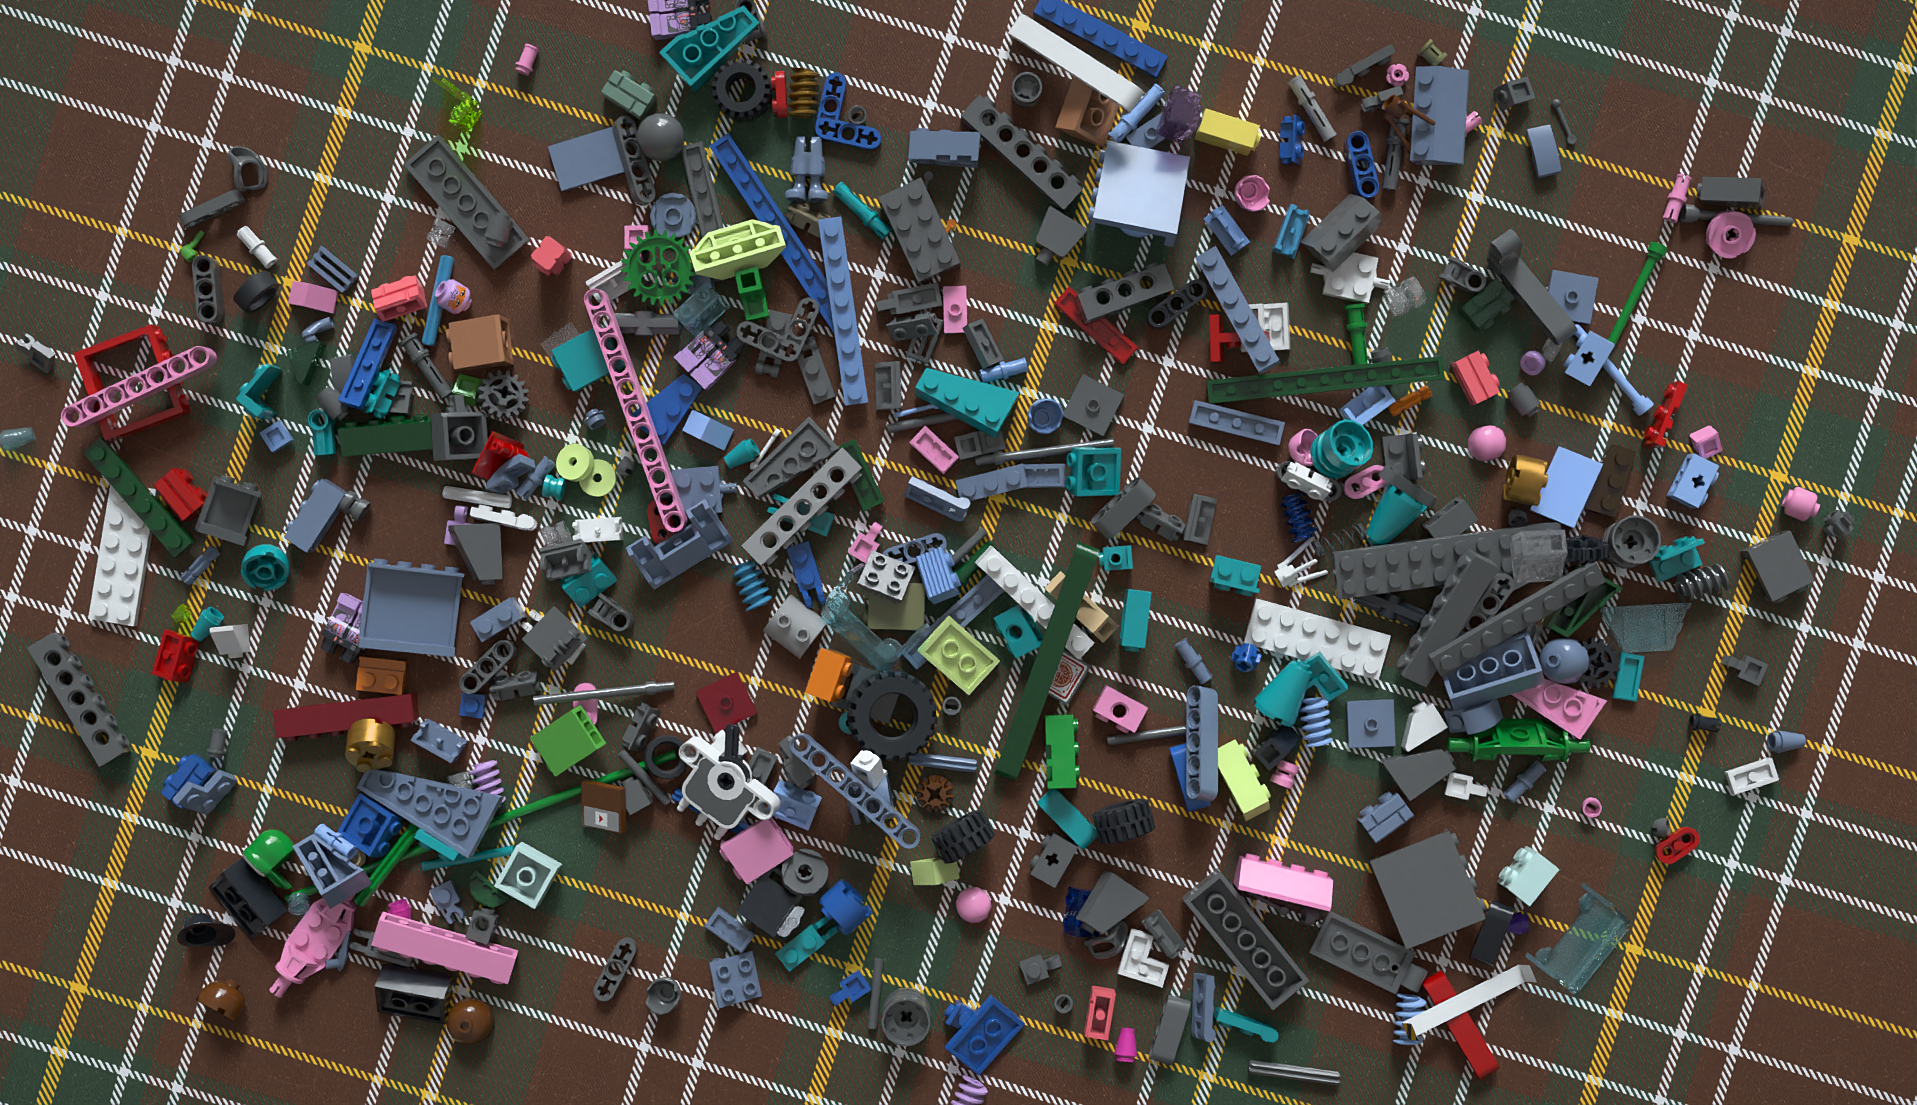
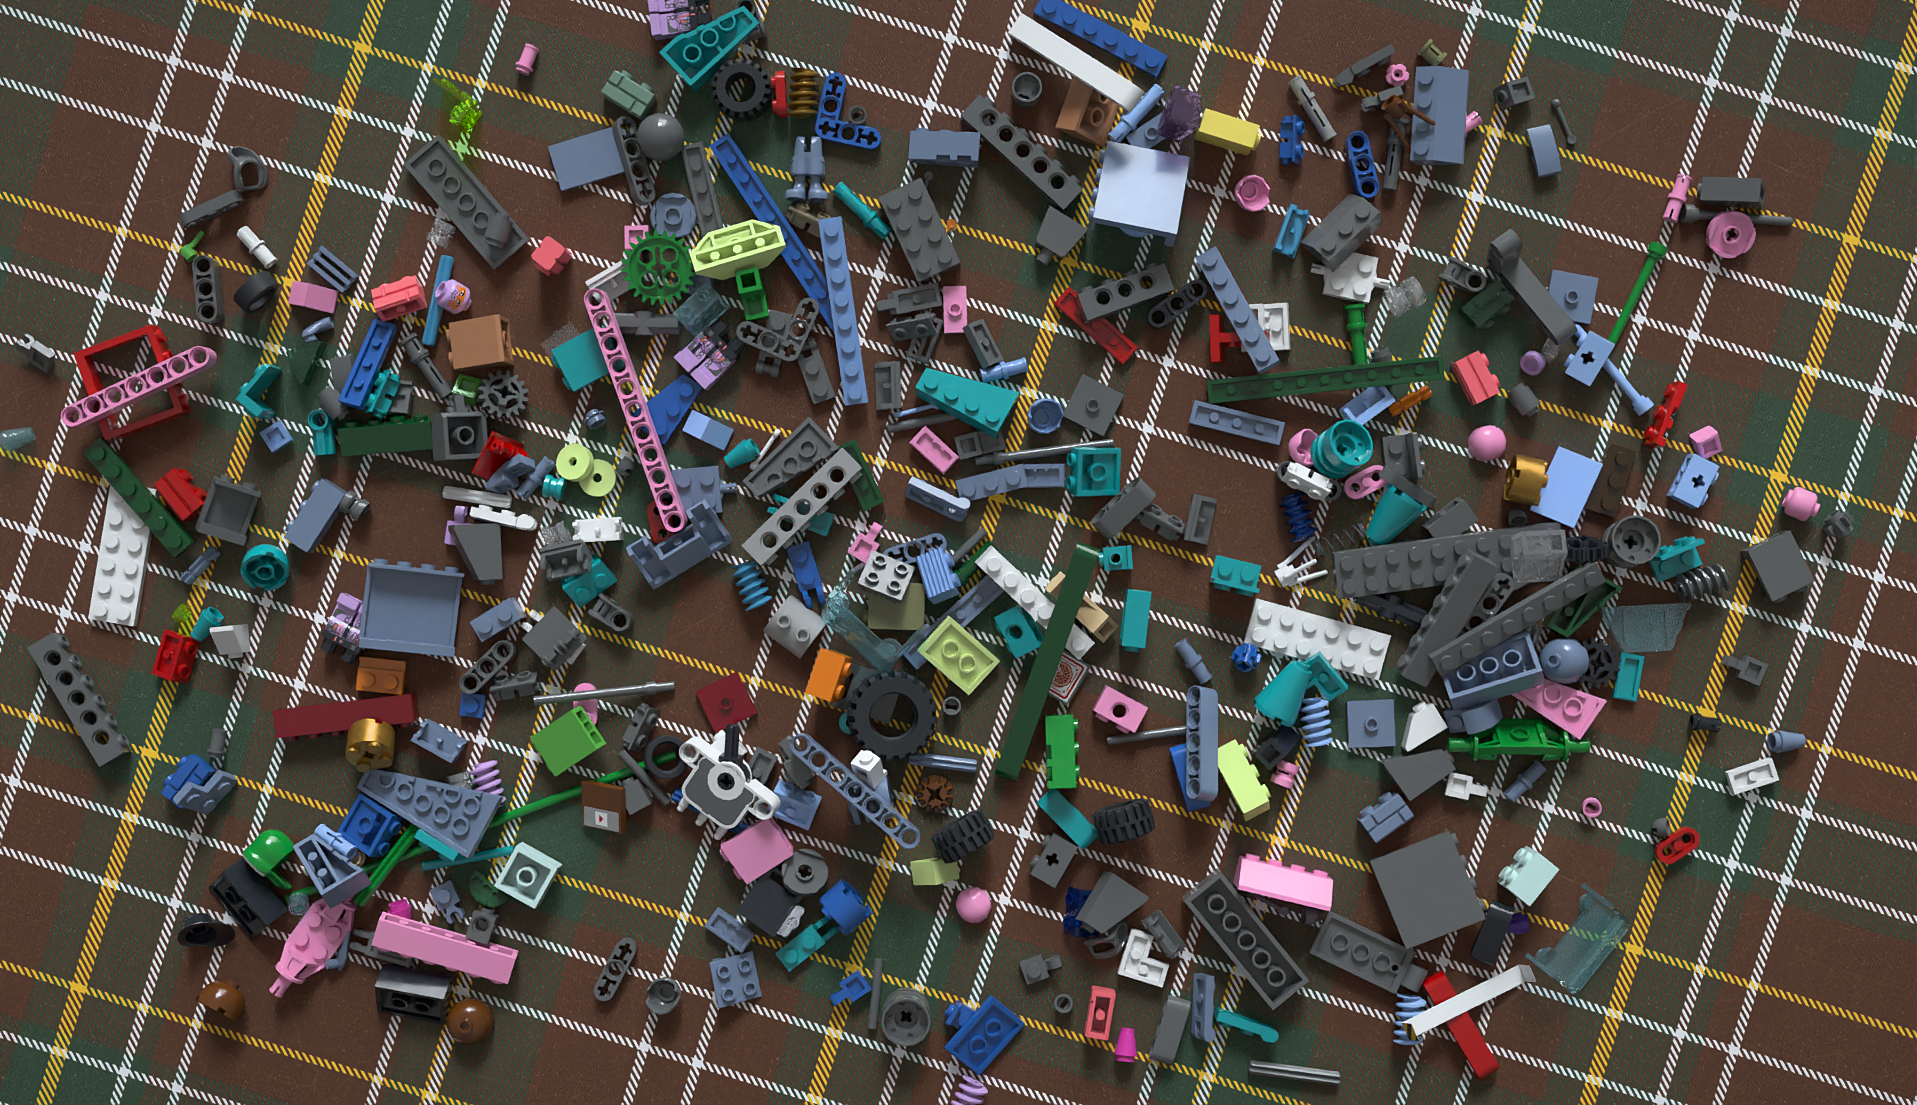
medium blue hinge [1204,205,1250,256] -> none

